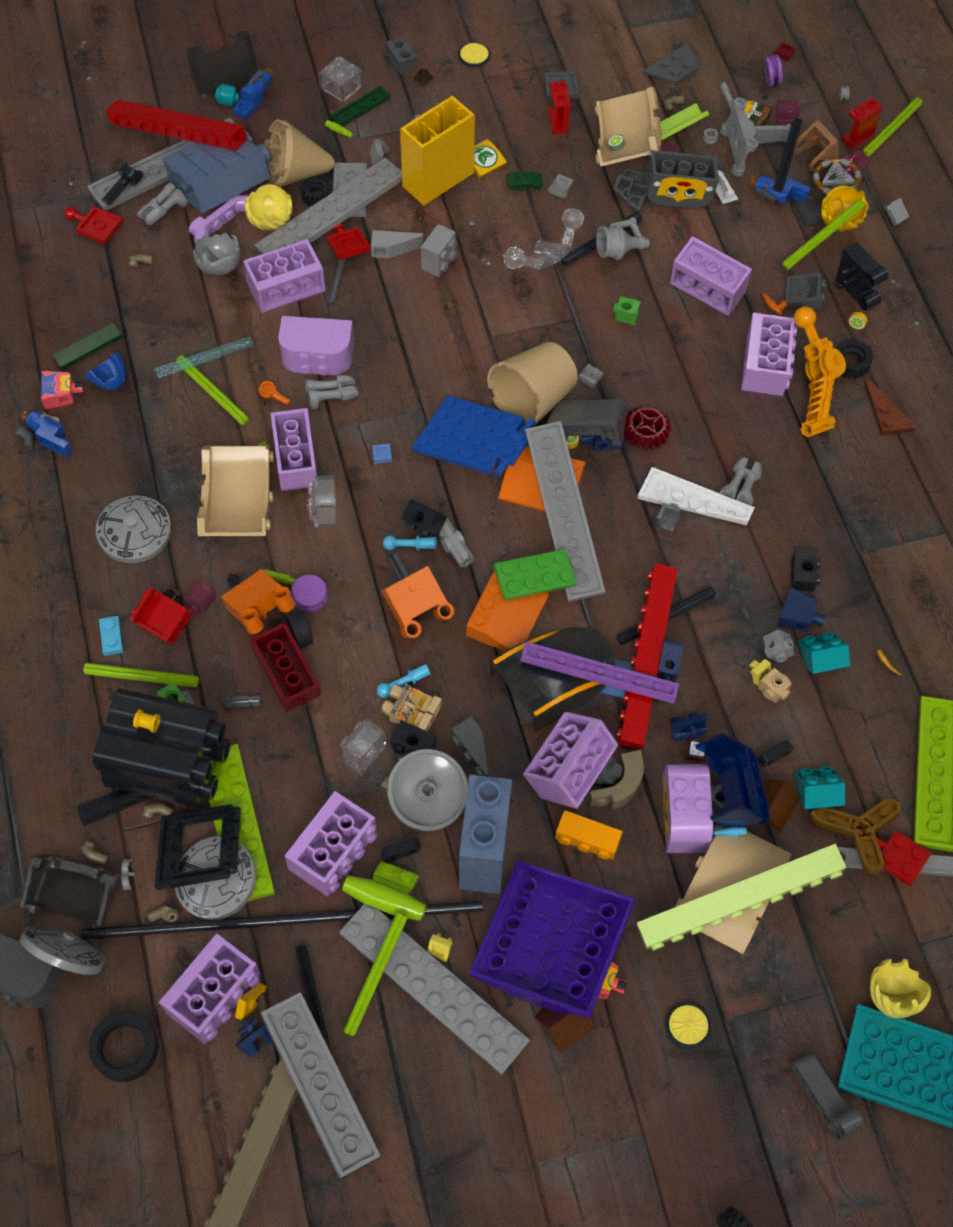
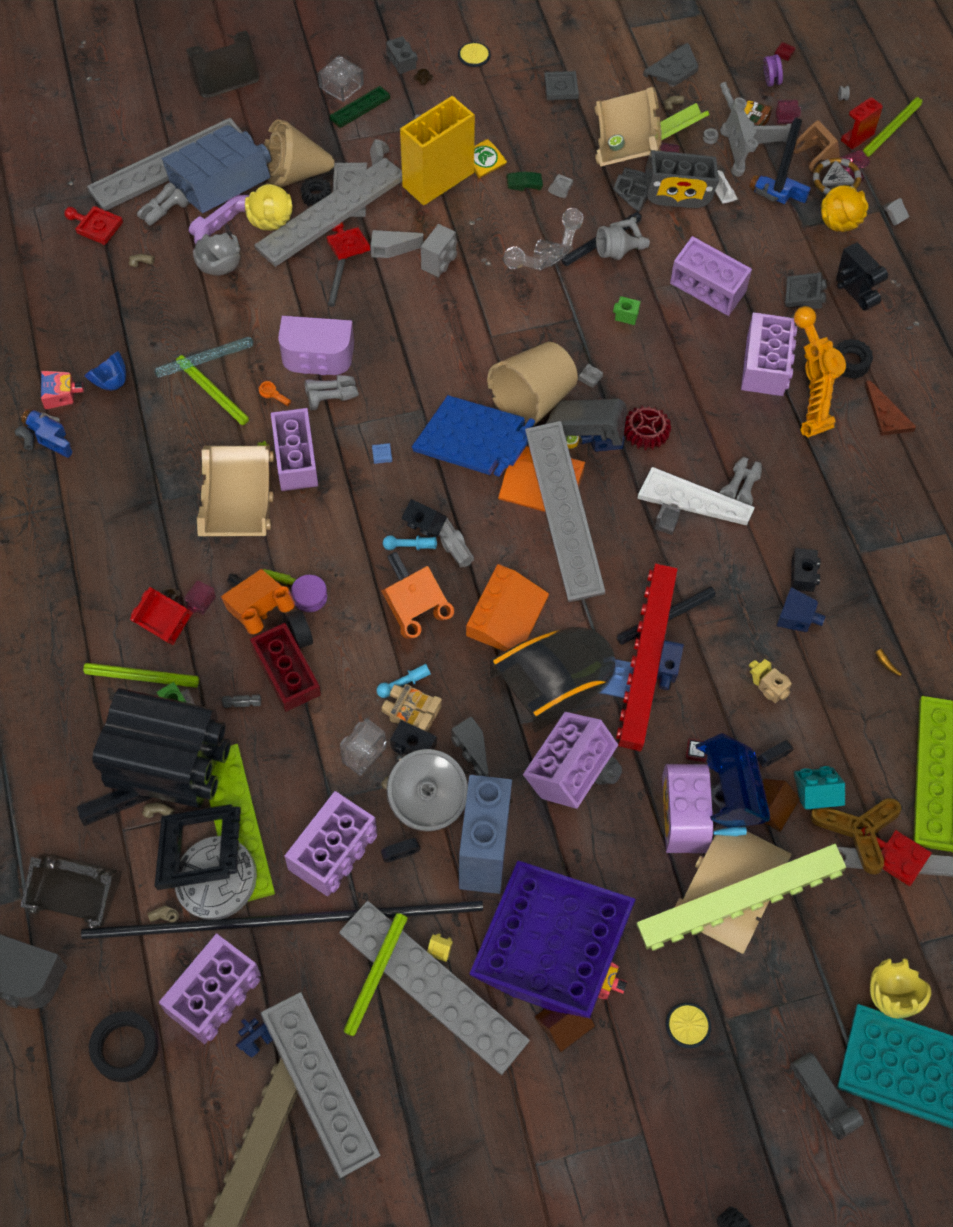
light grey dish [20,926,105,975] -> none
dark green tile [52,323,123,370] -> none
dark tan arm [81,841,108,865] -> none
light grey dish [96,495,172,563] -> none
medium azure plate [99,616,124,656] -> none
black piece [102,161,144,206] -> none
red brick [105,99,247,151] -> none
light grey piece [121,859,135,890] -> none
yellow bush [133,709,160,733] -> none
teal head [215,83,239,107] -> none
blue plate [232,67,274,120] -> none
yellow tile [235,983,267,1020] -> none
lavender brick [243,239,325,313] -> none
black axle [295,945,332,1055] -> none
clear brick [308,475,337,527] -> none
lime animal [325,120,354,138] -> none
lime plate [342,861,427,921] -> none
bright green plate [493,549,577,601] -> none
medium lavender plate [520,642,679,704] -> none
red panel [548,81,571,135] -> none
light orange brick [555,810,623,860] -> none
dark tan arch [589,750,644,810] -> none
dark blue hips [671,712,708,742] -> none
orange bar [762,293,788,315] -> none
light grey brick [763,629,794,662] -> none
lime axle [782,199,865,270] -> none
teal slope [798,632,850,674] -> none
tile [849,312,867,329] -> none

